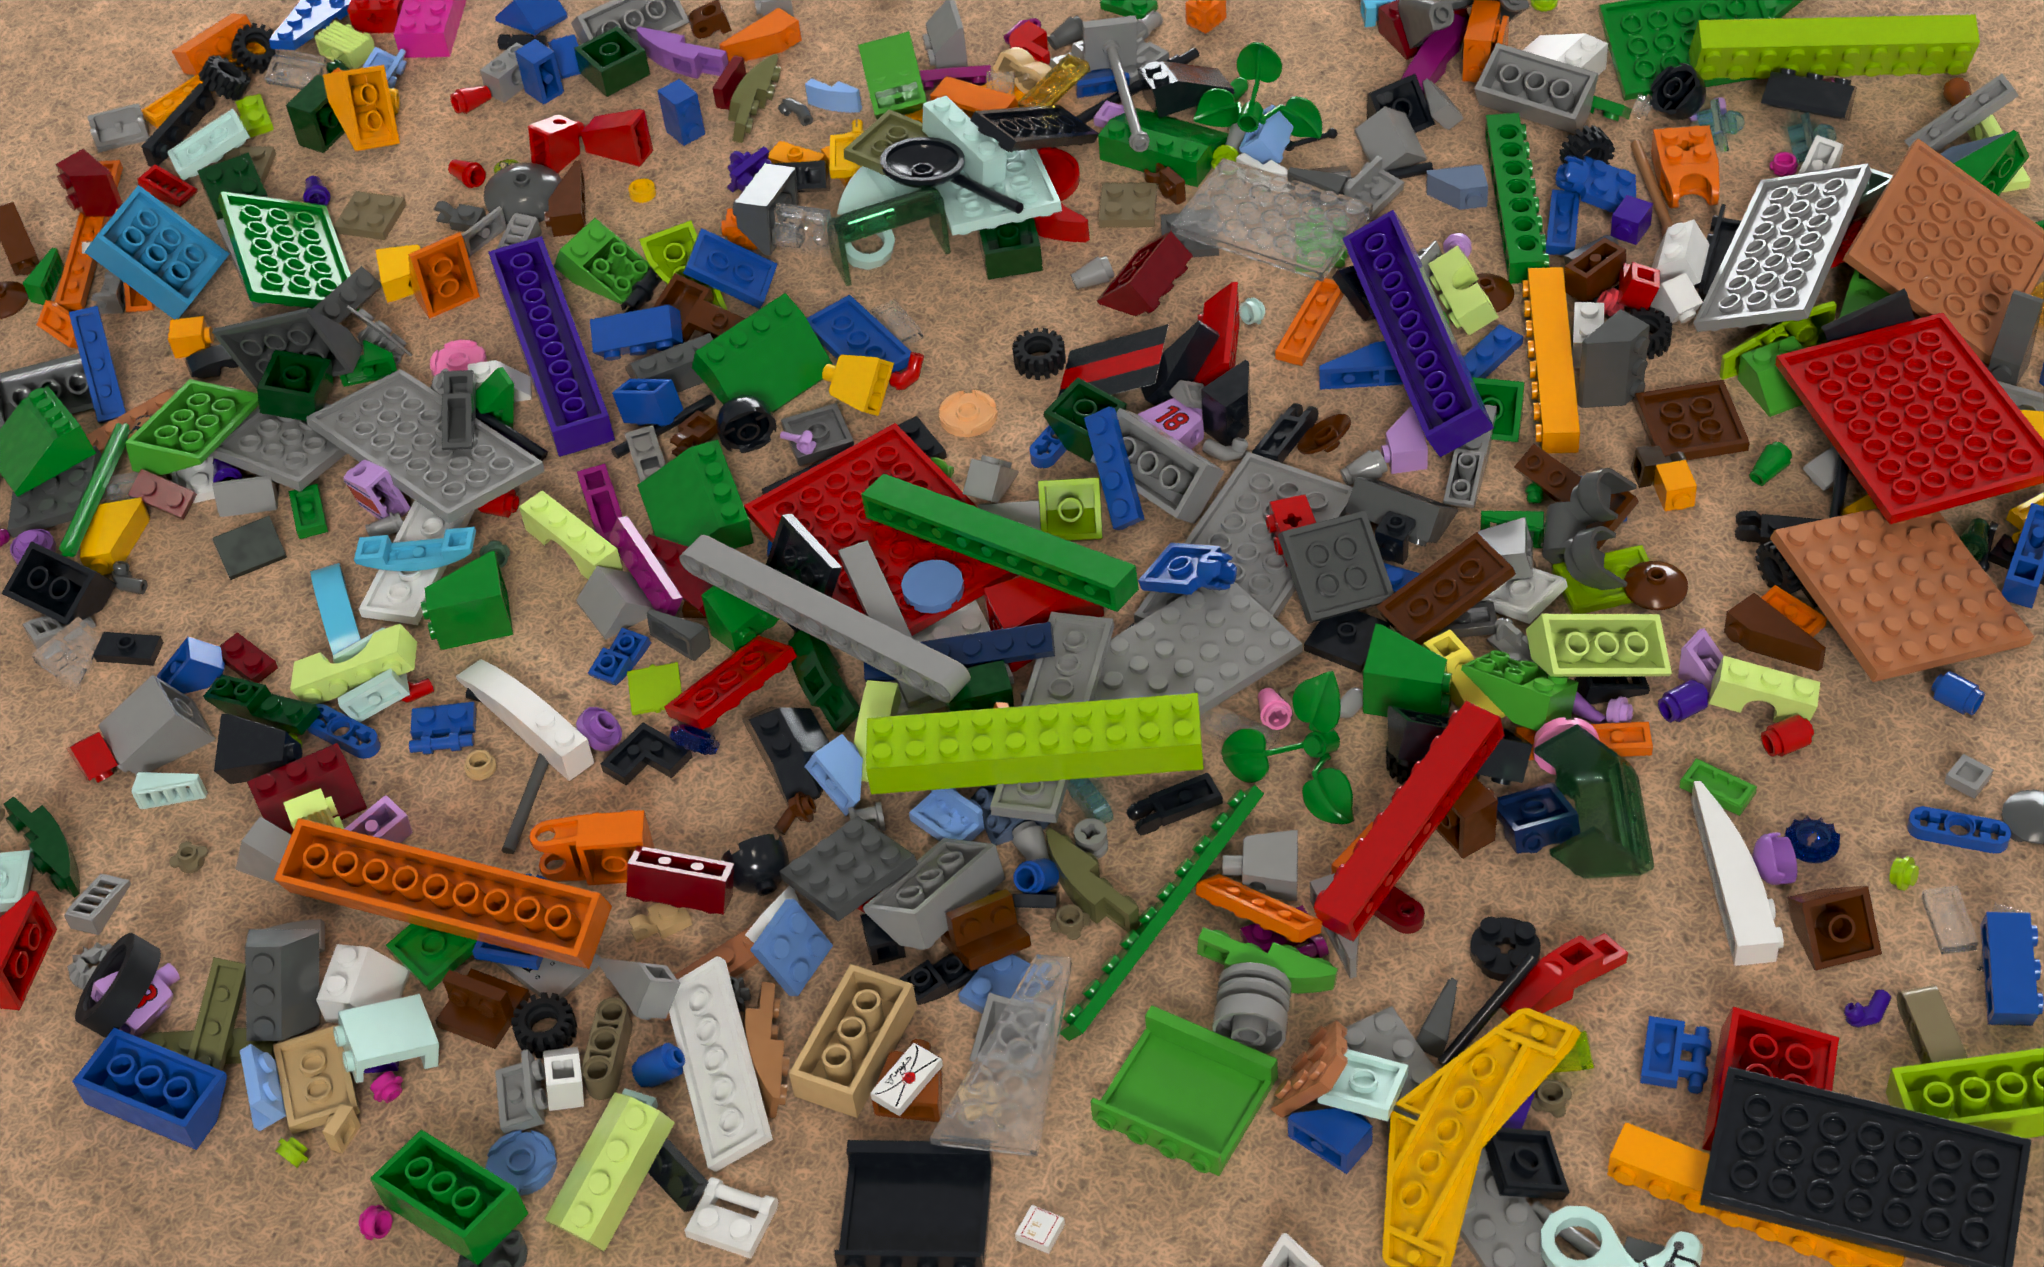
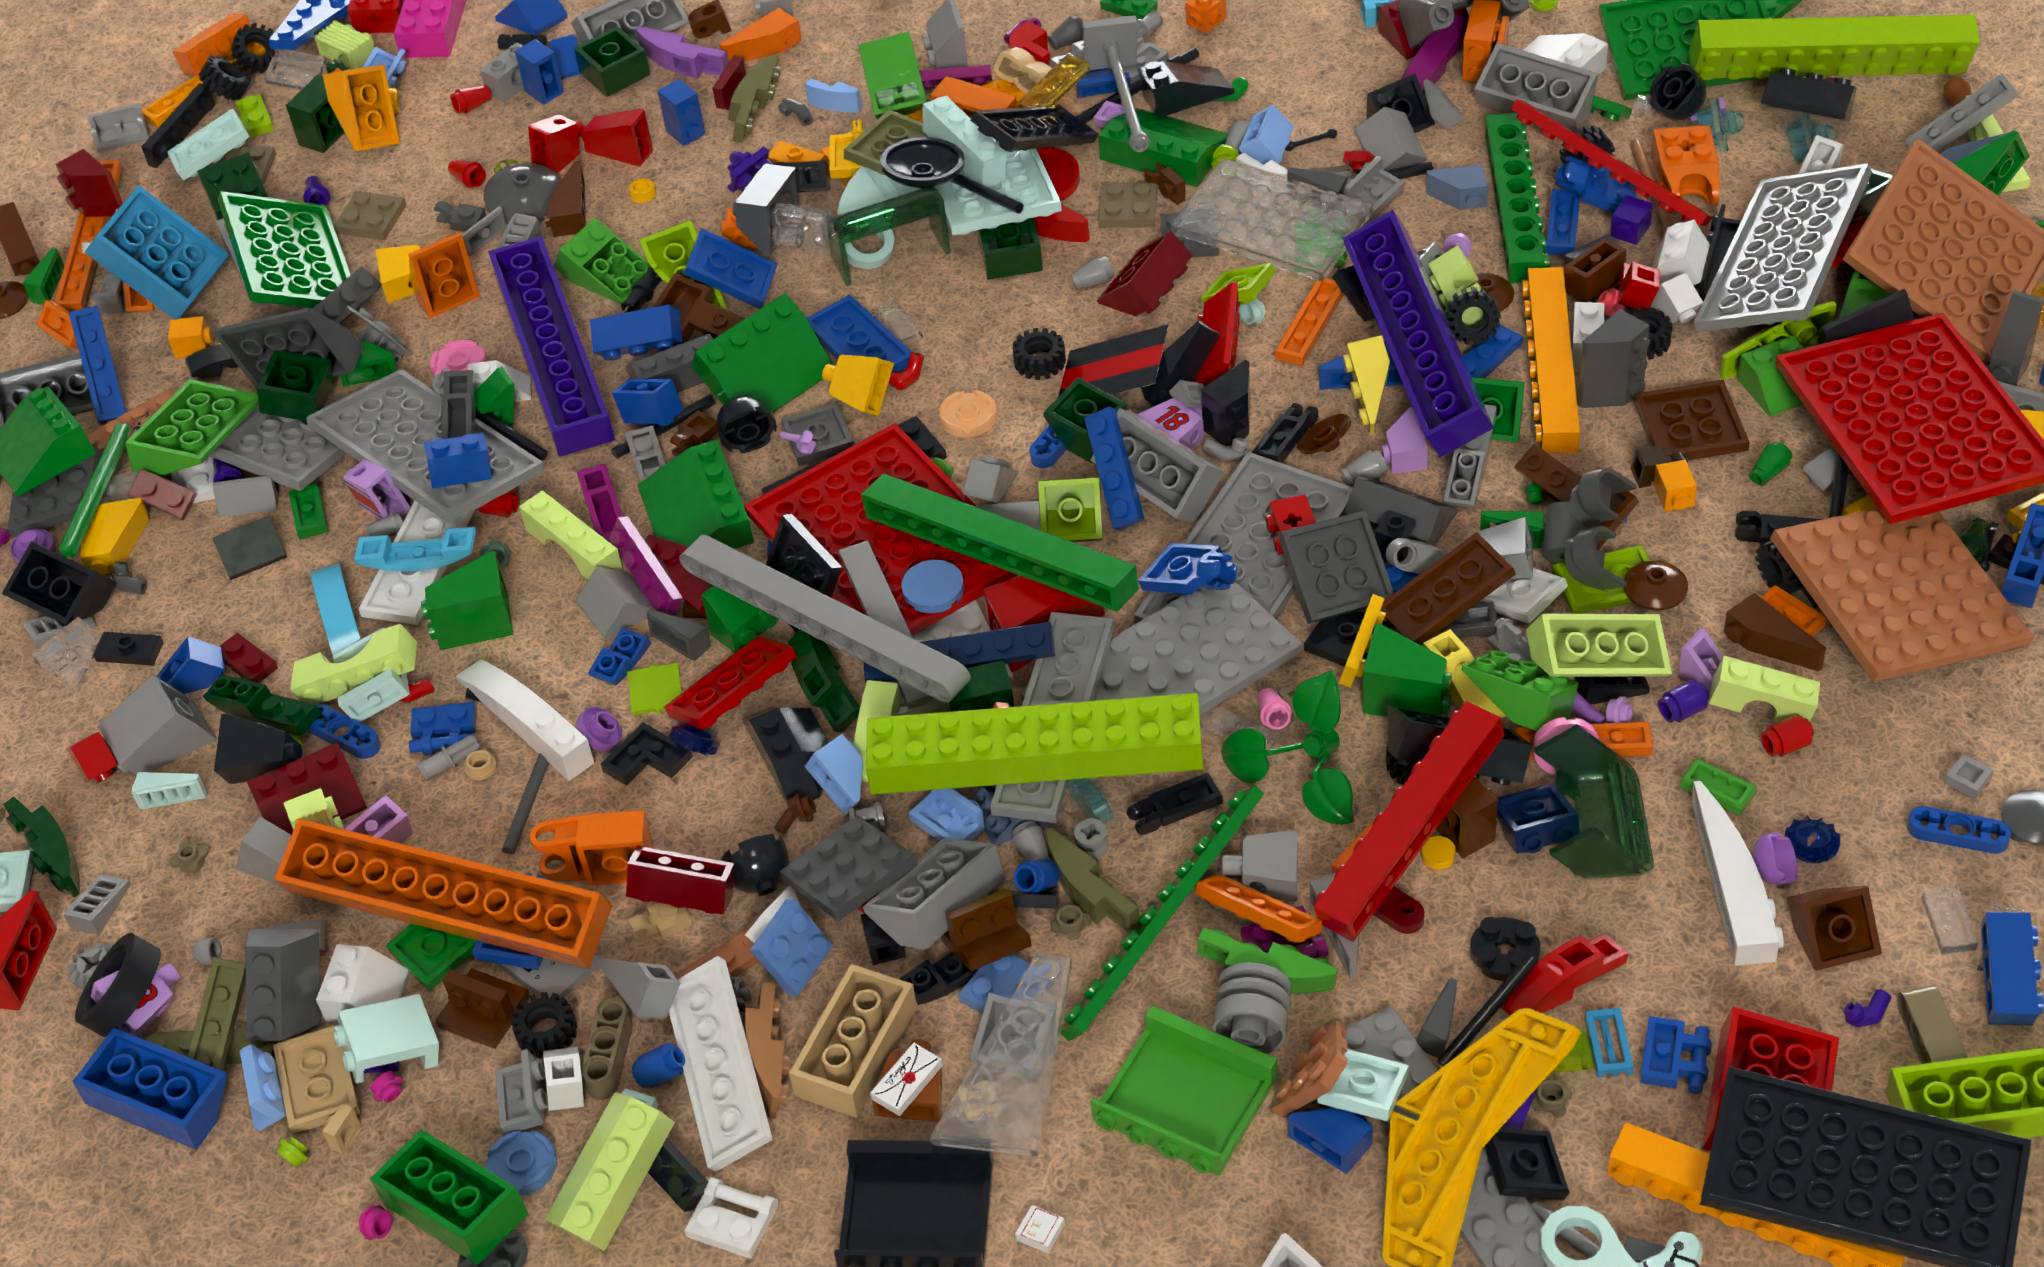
red slope [137,164,197,207] -> none
clear plate [986,71,1015,96] -> none
green plant [1193,42,1323,139] -> none
light grey arm [1340,687,1363,718] -> none
dark pink plate [1770,152,1798,177] -> none
lime plate [1889,856,1919,891] -> none
blue brick [1931,671,1985,715] -> none
none -> light grey hinge [193,937,222,965]
none -> light grey axle [417,735,481,781]
none -> blue brick [424,433,492,489]
none -> lime plate [1201,263,1276,305]
none -> yellow plate [1339,594,1386,688]
none -> red plate [1342,151,1376,174]
none -> light yellow slope [1342,335,1390,435]
none -> light grey piece [1386,538,1445,574]
none -> yellow tile [1421,836,1456,870]
none -> black tyre [1445,287,1501,345]
none -> red plate [1511,99,1712,227]
none -> dark azure tile [1584,1008,1634,1078]

